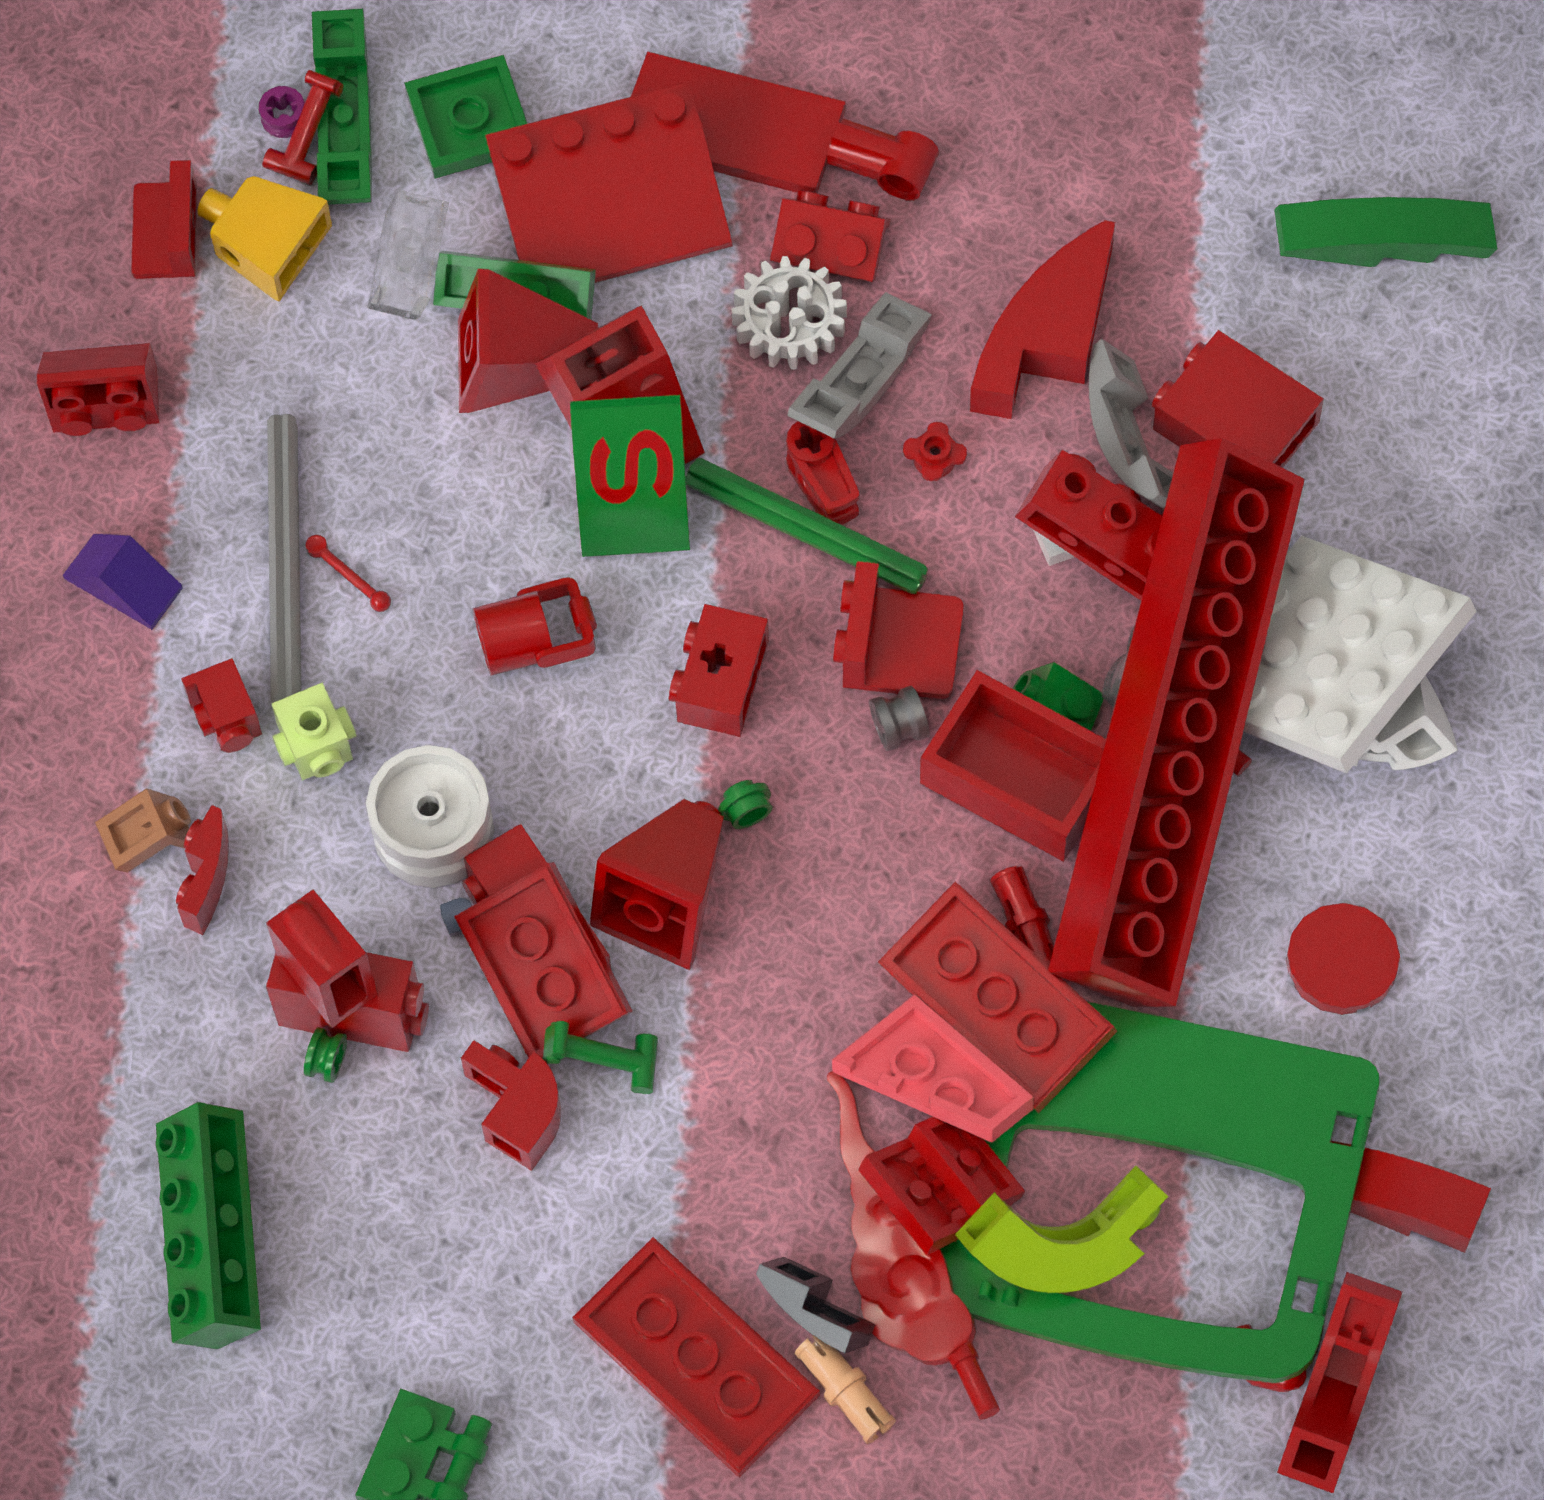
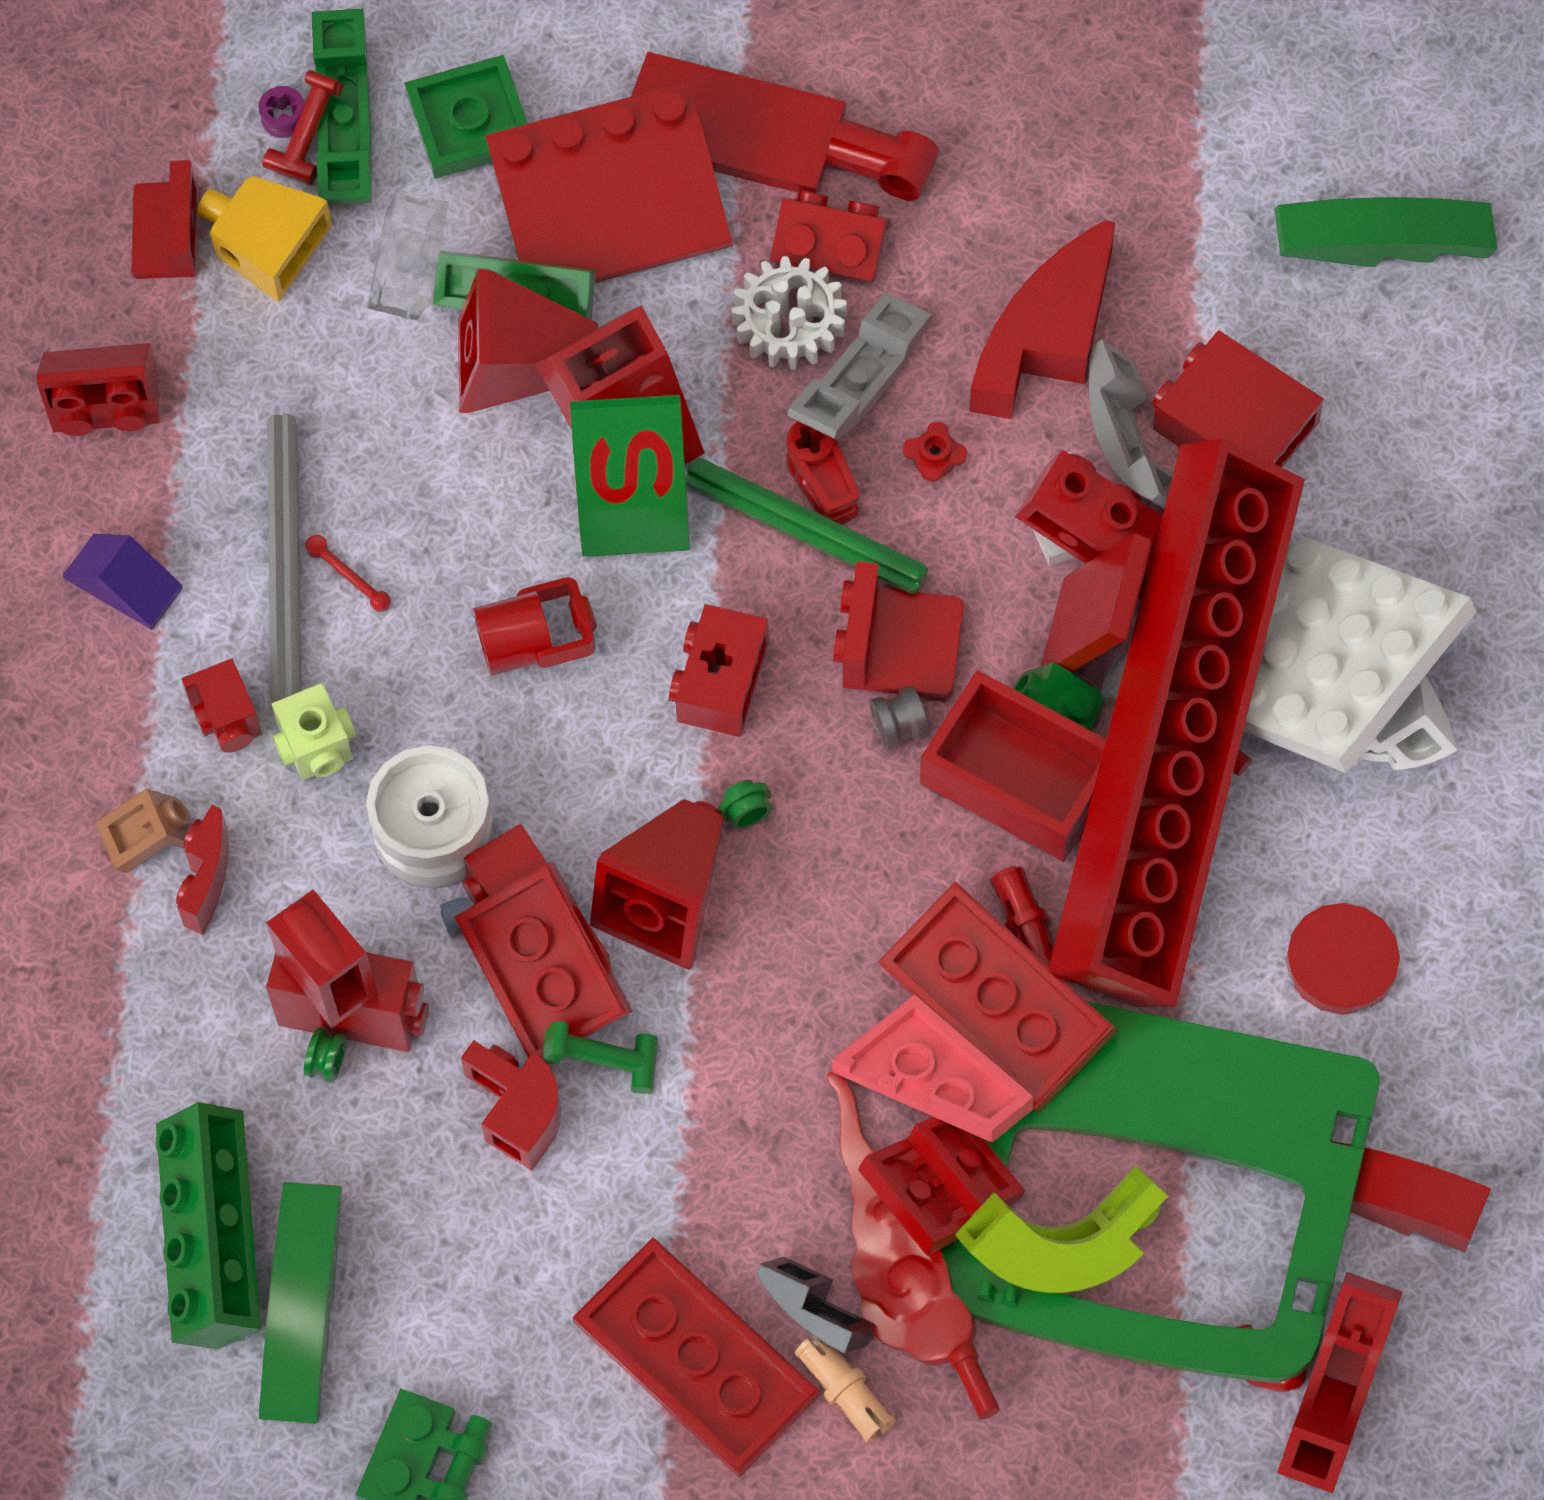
none -> green slope [258,1182,342,1424]
none -> red tile [1041,533,1152,673]

